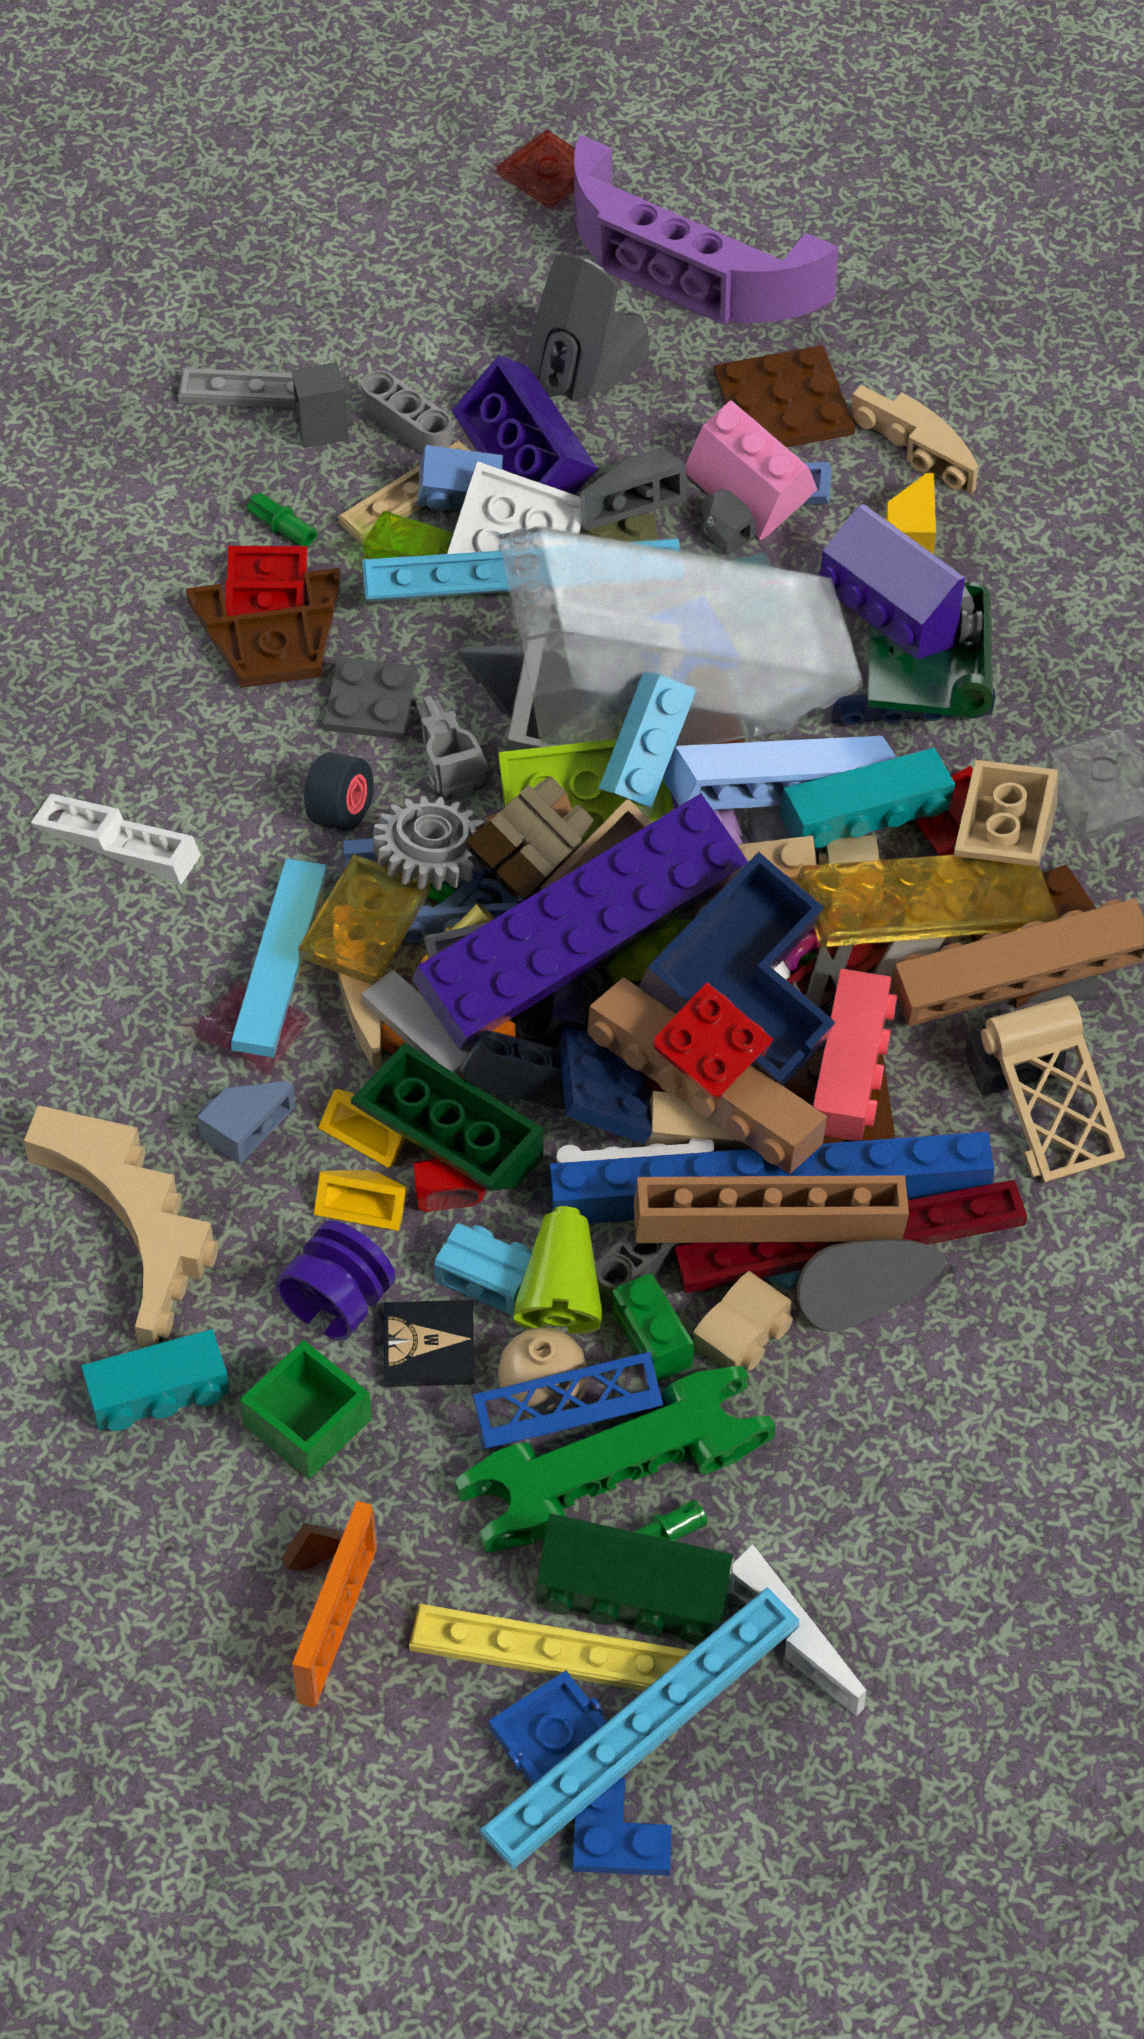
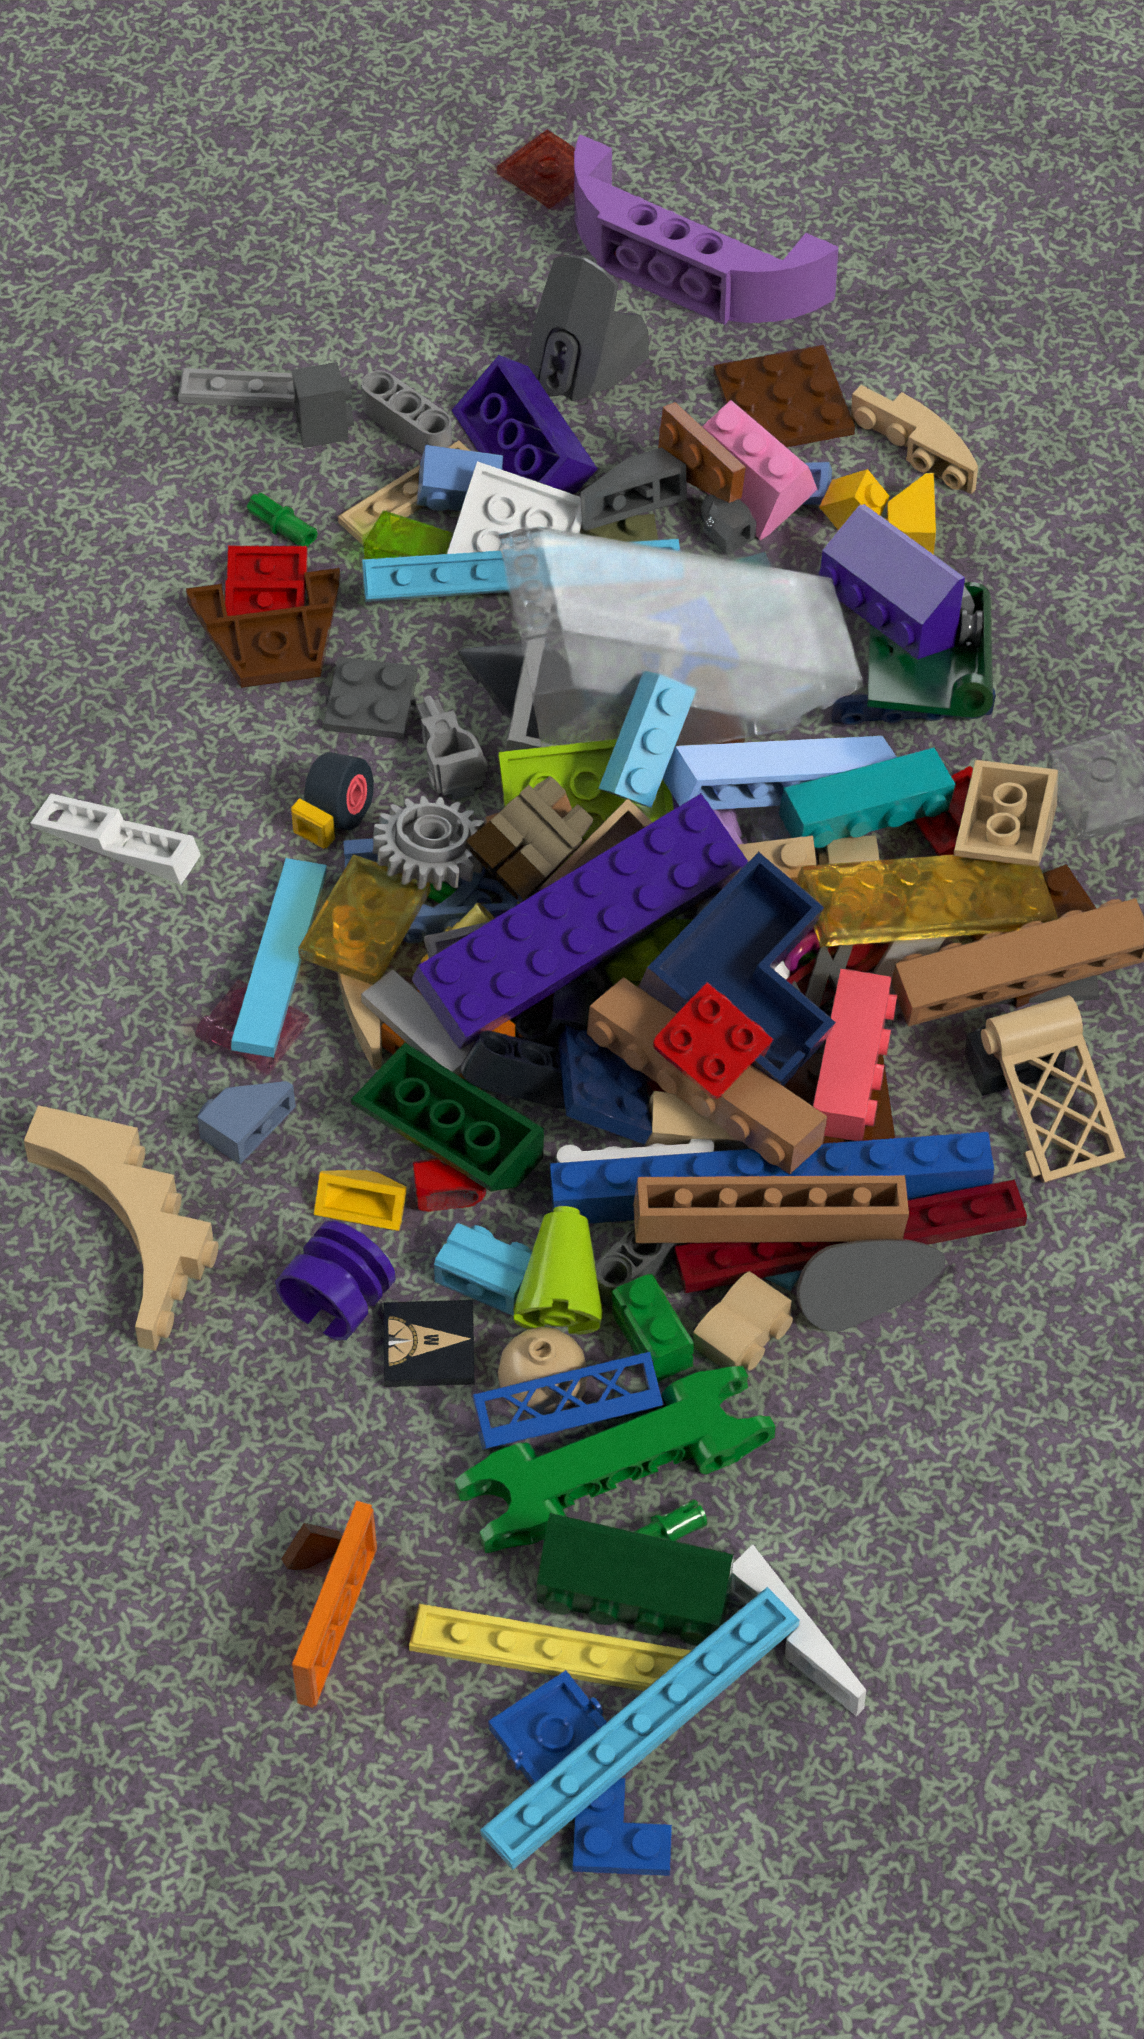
teal brick [81,1329,230,1431] -> none
green piece [240,1340,372,1479] -> none
yellow slope [318,1089,405,1168] -> none
none -> yellow tile [291,798,335,849]
none -> dark orange wing [658,402,746,503]
none -> yellow brick [819,469,890,530]

